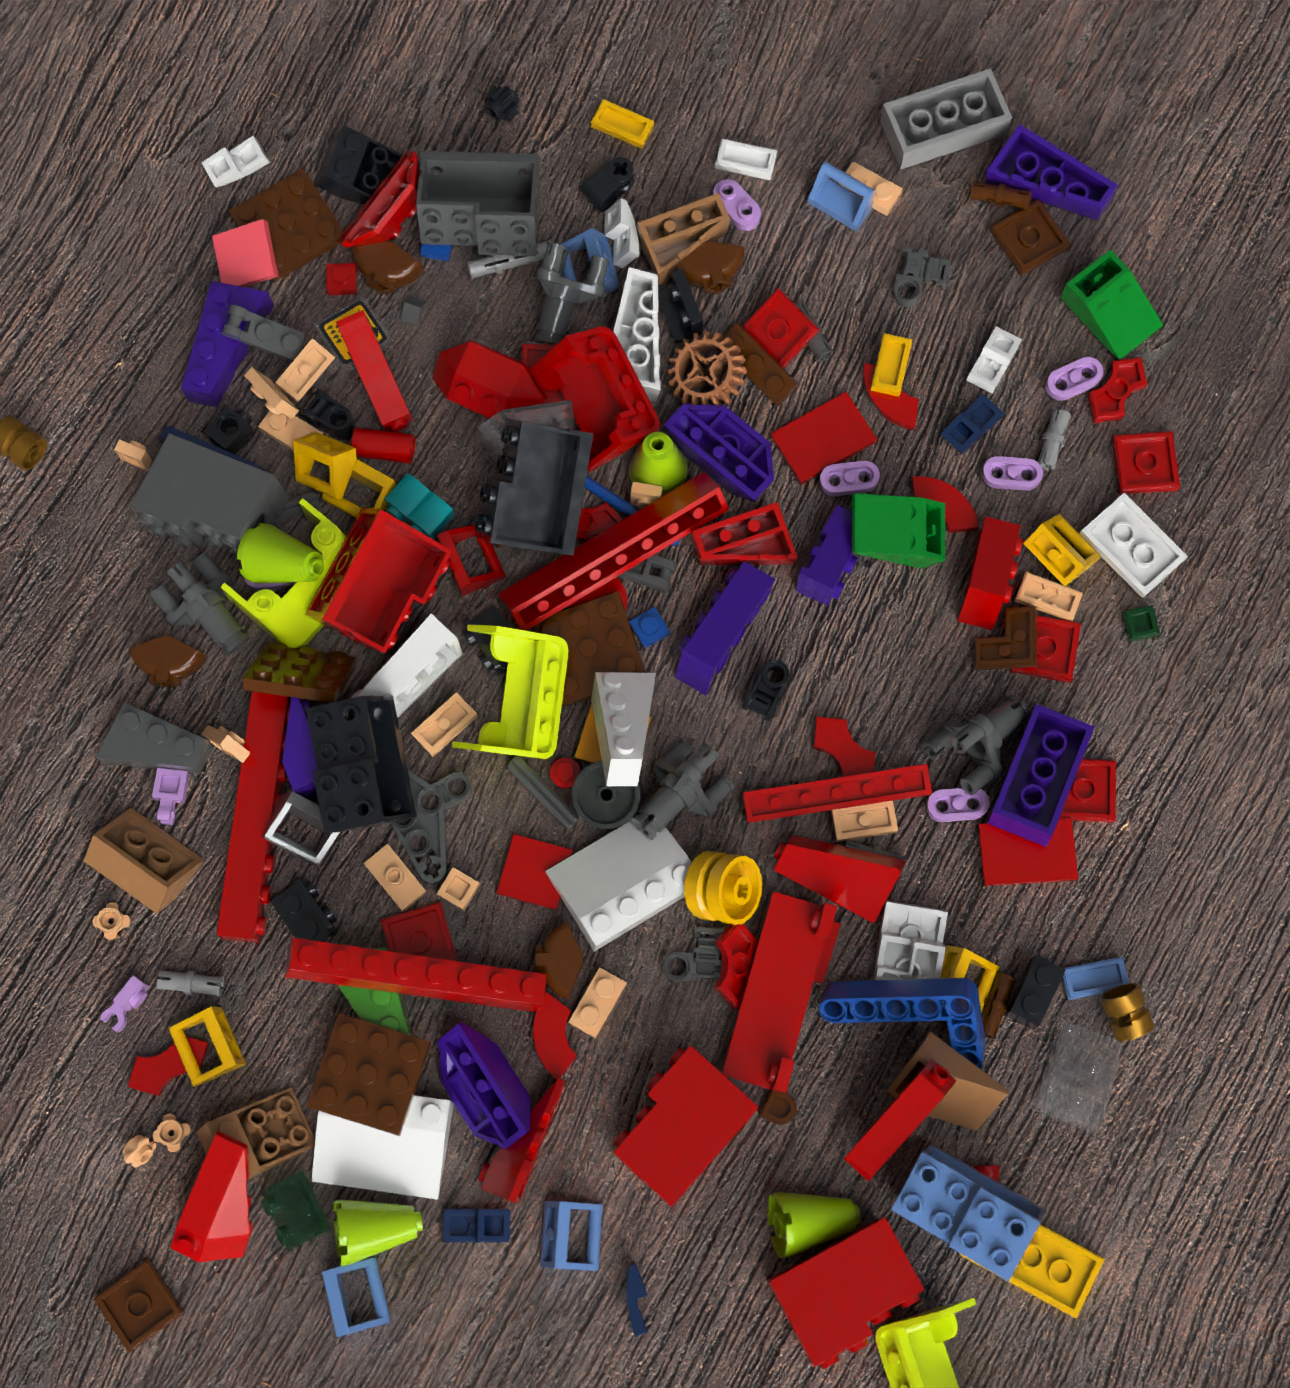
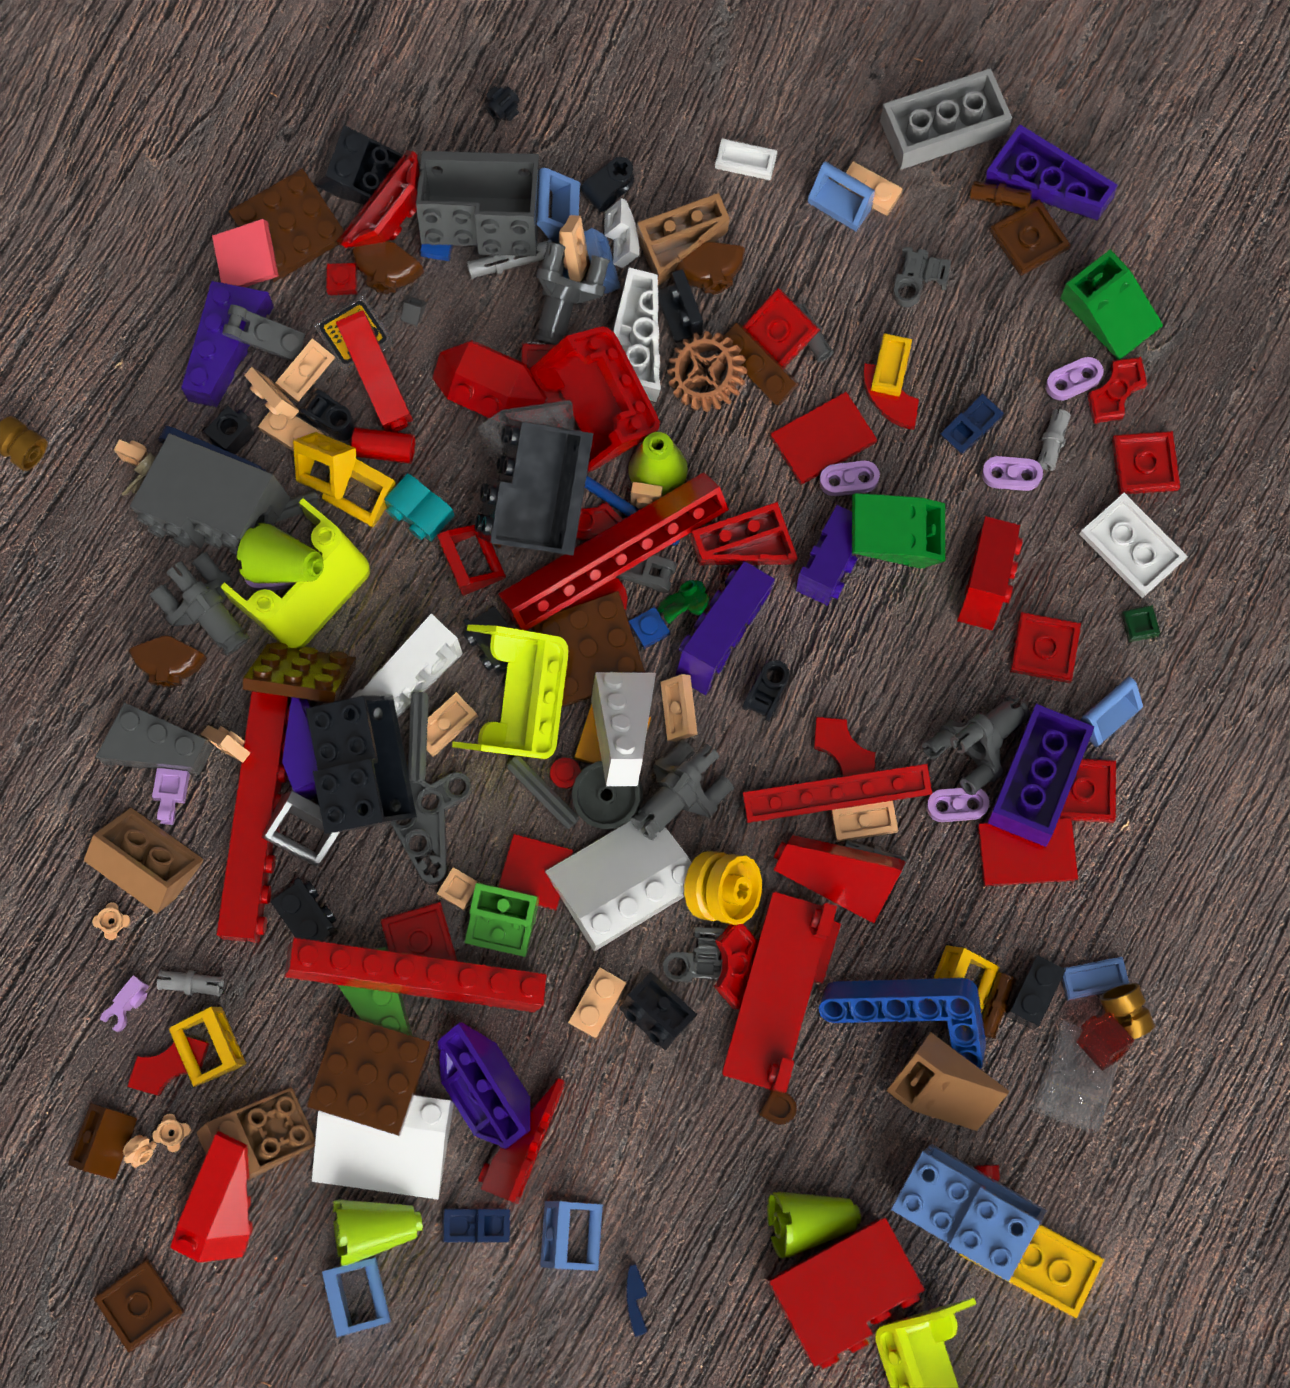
white slope [202,136,270,188] -> none
clear green bracket [262,1171,331,1252] -> none
red piece [305,508,452,653] -> none
light nougat plate [364,844,427,912] -> none
red tile [533,992,577,1080] -> none
reddish brown piece [535,921,584,1001] -> none
yellow tile [591,99,654,149] -> none
red piece [613,1046,759,1208] -> none
dark purple wedge [664,404,774,502] -> none
lavender plate [713,179,761,231] -> none
red slope [844,1059,957,1181] -> none
white slope [874,900,948,980] -> none
red tile [911,476,979,533] -> none
white slope [966,326,1022,394] -> none
reddish brown tile [975,606,1037,670] -> none
light nougat plate [1015,572,1083,621] -> none
yellow tile [1023,514,1101,587] -> none
none -> reddish brown panel [67,1103,137,1179]
none -> dark tan plate [122,452,156,496]
none -> dark grey axle [408,692,429,783]
none -> bright green brick [465,882,539,957]
none -> medium blue tile [537,168,580,244]
none -> light nougat plate [559,215,590,282]
none -> black bracket [620,972,698,1050]
none -> green plate [657,580,709,624]
none -> light nougat plate [661,674,698,742]
none -> clear red brick [1077,1012,1135,1071]
none -> medium blue tile [1079,676,1143,748]

